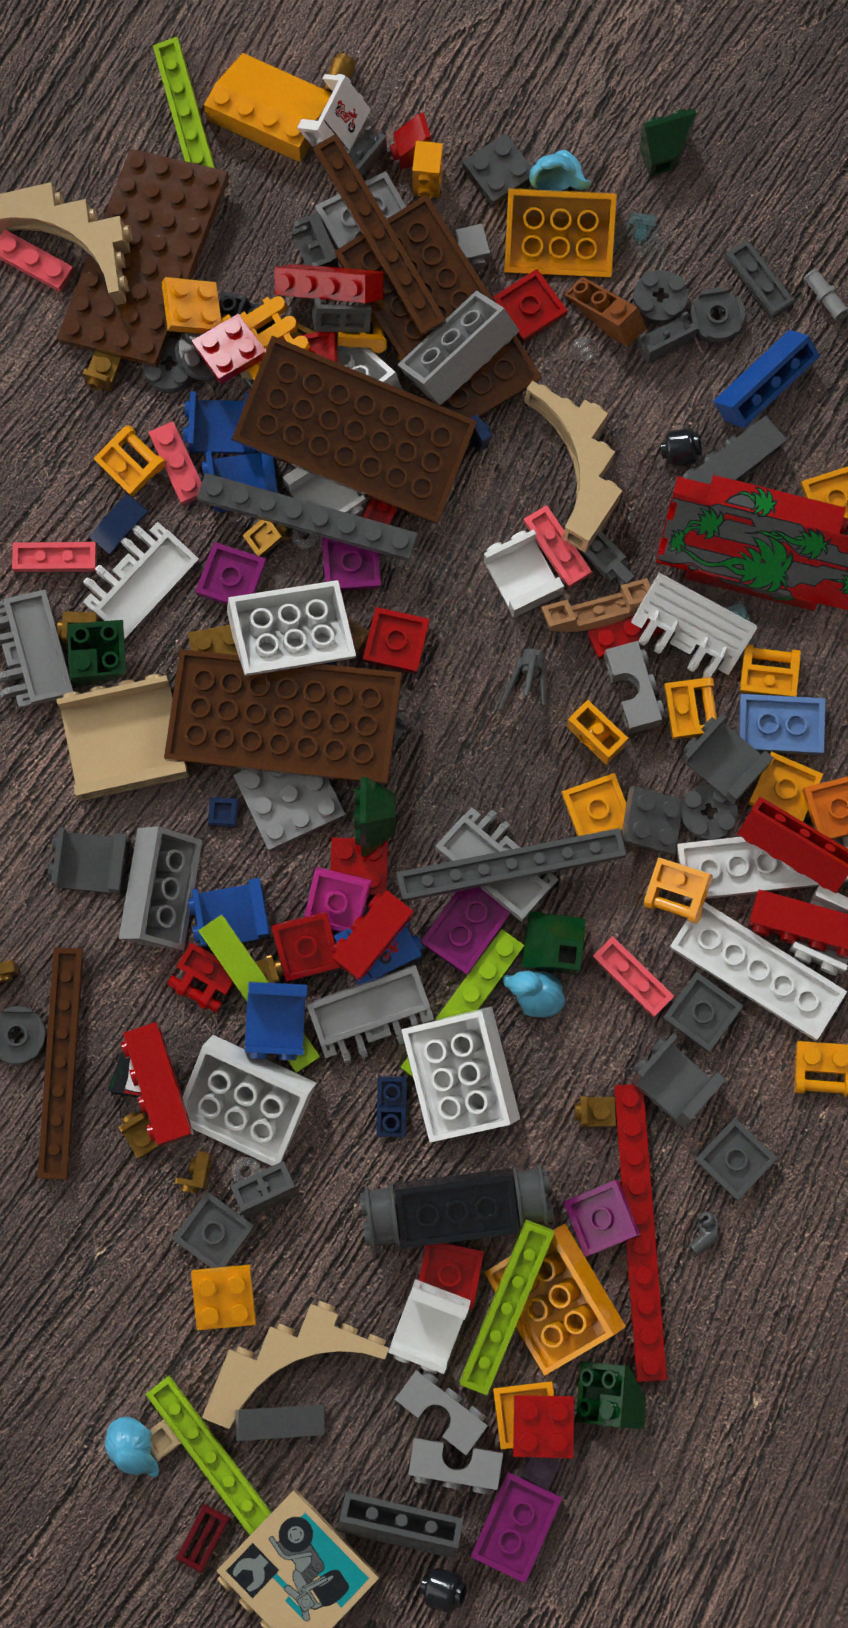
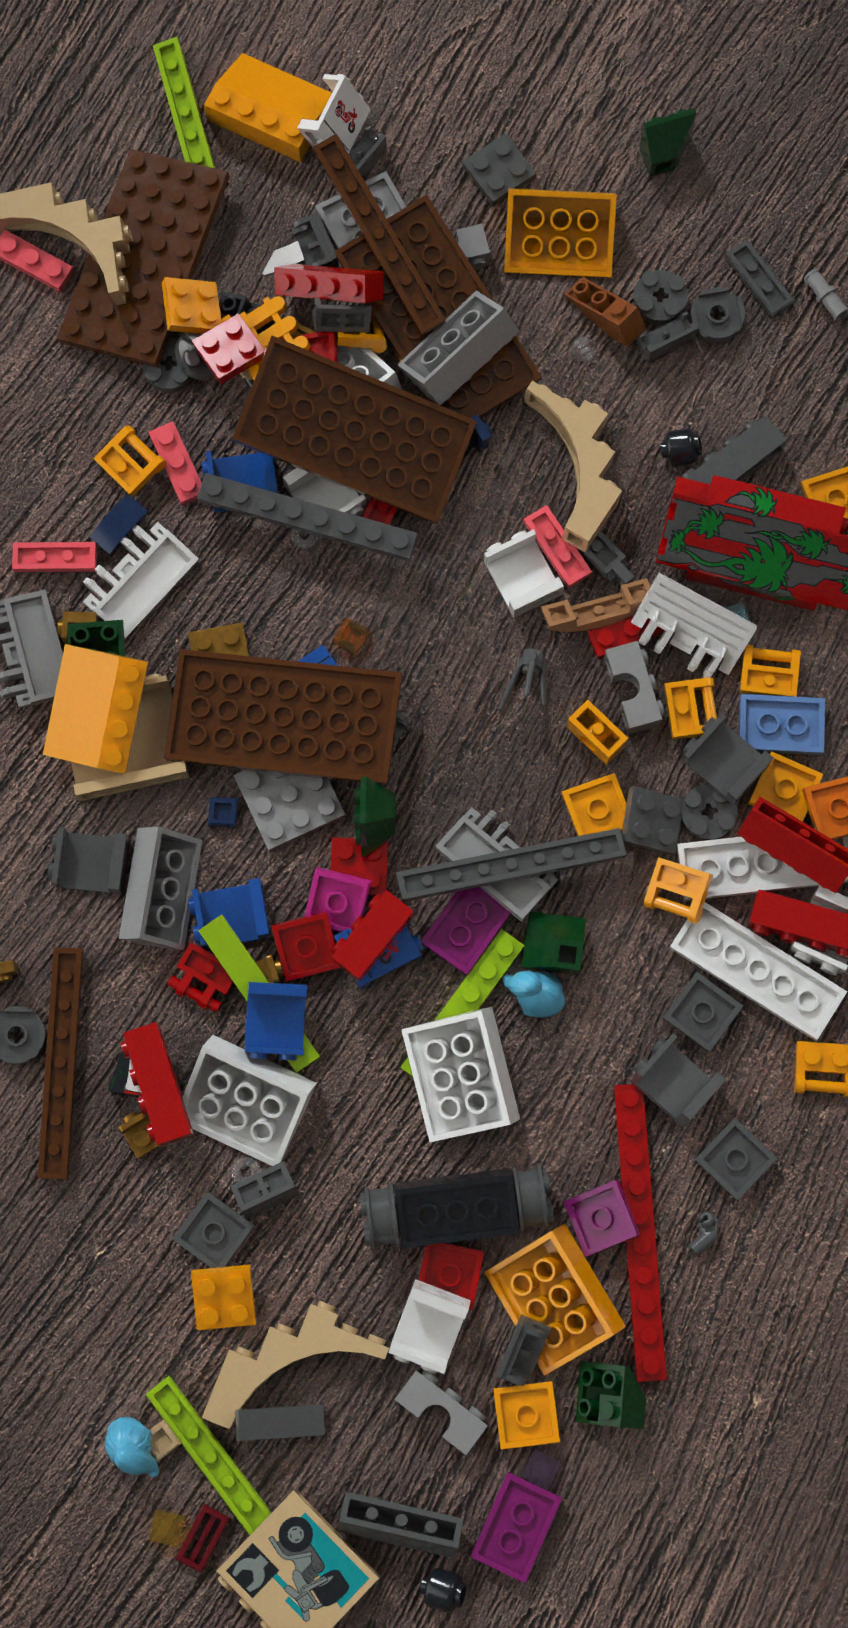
pearl gold bracket [82,351,122,391] -> none
pearl gold bracket [174,1151,213,1194] -> none
blue panel [183,391,256,454] -> none
magenta plate [195,542,267,605] -> none
white slope [227,580,356,676] -> none
pearl gold bracket [243,520,292,557] -> none
light grey hinge [306,965,434,1065] -> none
magenta plate [322,537,381,591] -> none
pearl gold cone [324,53,356,93] -> none
red plate [363,607,430,674] -> none
dark blue slope [376,1075,407,1137] -> none
red slope [390,113,431,170] -> none
light grey arch [408,1437,503,1494] -> none
light orange brick [412,141,443,199] -> none
lime plate [459,1220,554,1395] -> none
red plate [493,269,568,343] -> none
red plate [513,1395,574,1458] -> none
medium azure hair [529,150,591,191] -> none
pearl gold bracket [574,1096,616,1127] -> none
coral plate [592,936,674,1018] -> none
clear light blue tile [628,212,657,241] -> none
blue brick [713,330,820,428] -> none
none -> light orange slope [43,644,149,774]
none -> clear yellow plate [148,1509,186,1547]
none -> white sticker [262,241,304,275]
none -> dark grey hinge [496,1314,551,1386]

